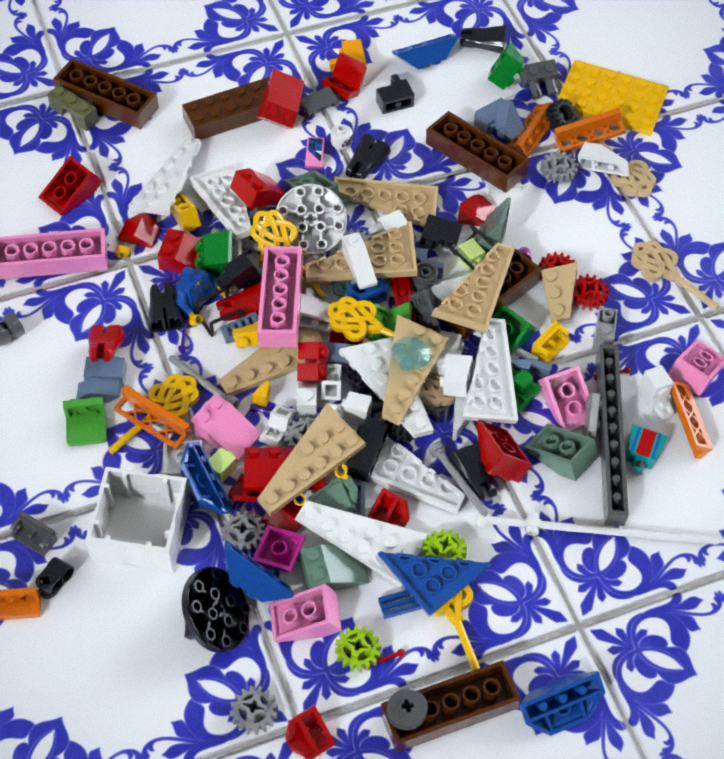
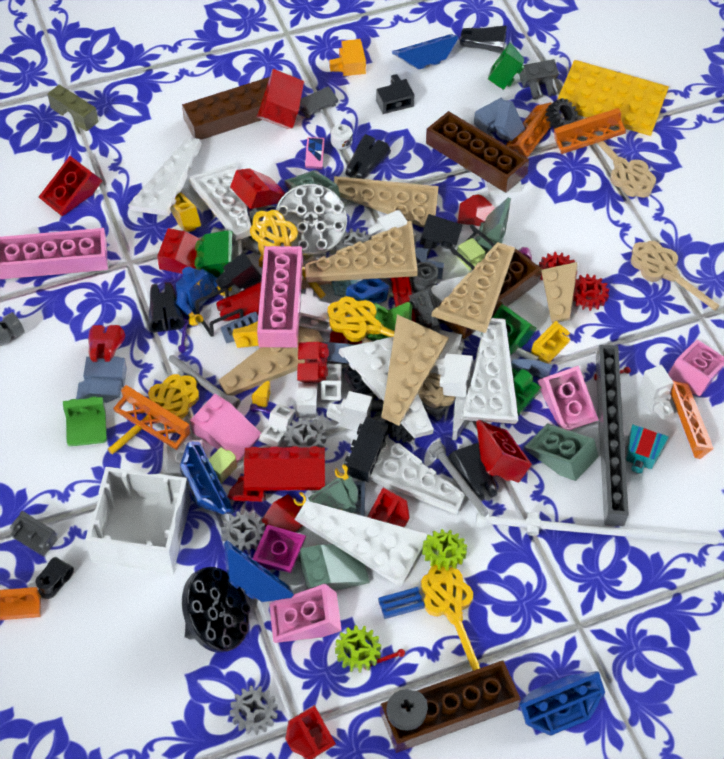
reddish brown brick [53,58,159,130] -> none
yellow hinge [115,245,130,259] -> none
red slope [118,213,160,248] -> none
tan wing [258,403,366,516] -> none
red bracket [321,52,367,100] -> none
white slope [341,232,377,289] -> none
blue tile [378,551,491,617] -> none
clear light blue dish [392,337,431,371] -> none
light grey gear [540,150,578,184] -> none
white slope [578,142,629,177] -> none
light grey hinge [583,393,602,447] -> none
light grey slope [592,306,618,350] -> none

